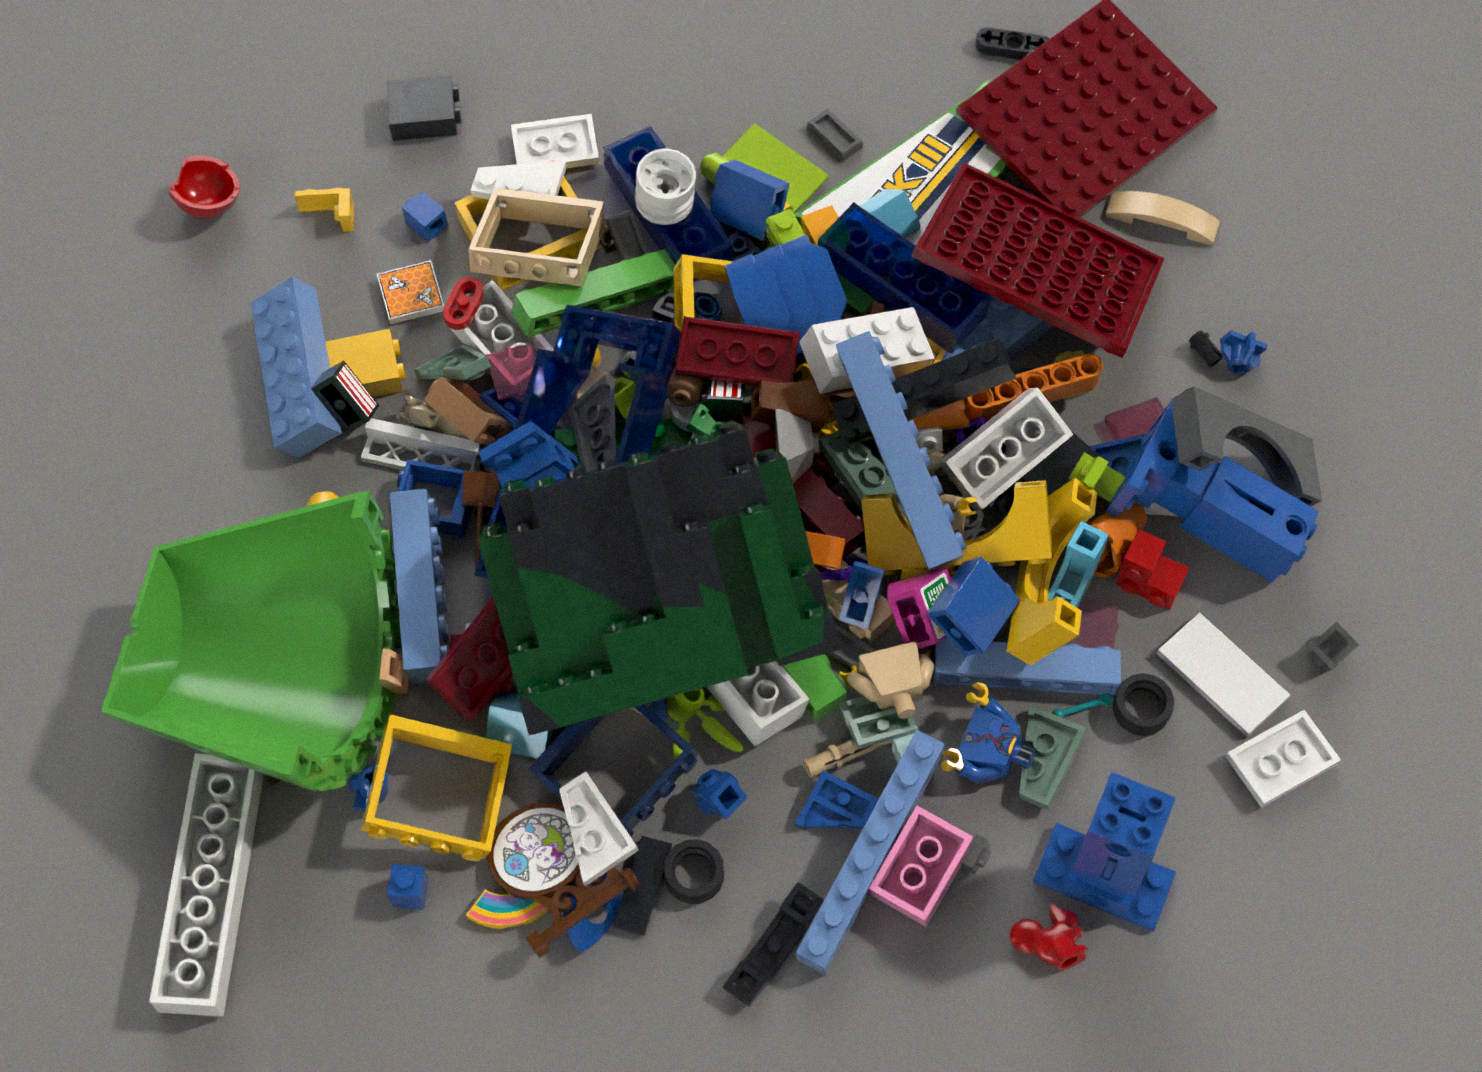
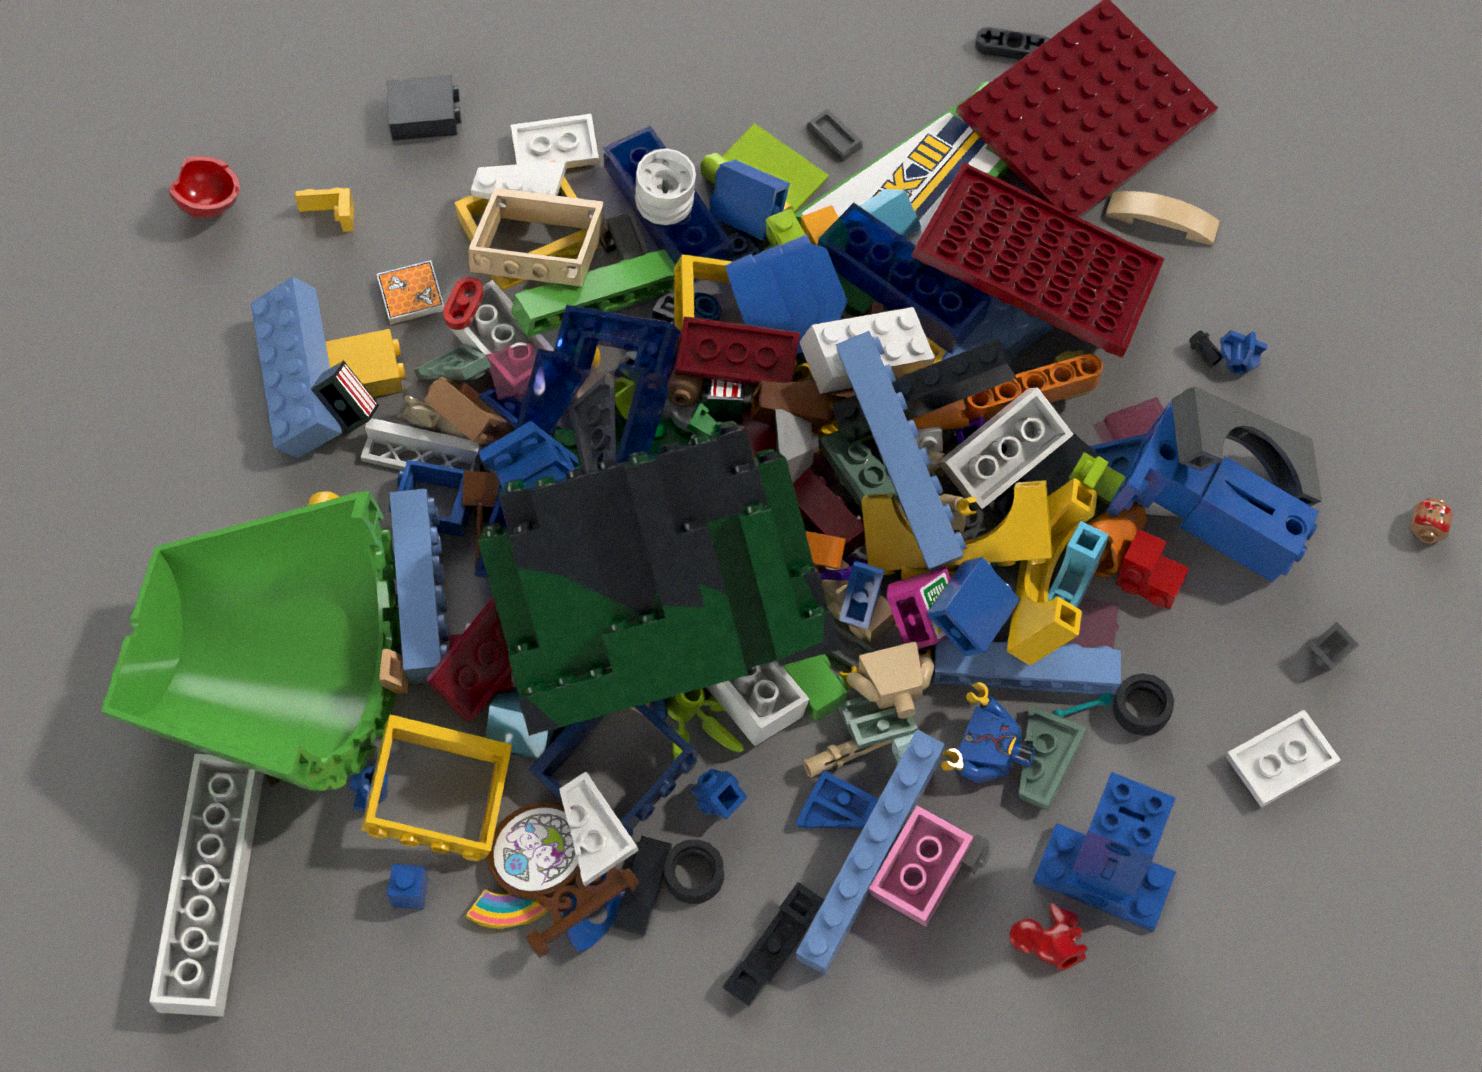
brick [402,191,448,242] -> none
white tile [1157,612,1290,737] -> none
none -> medium nougat head [1410,498,1453,544]

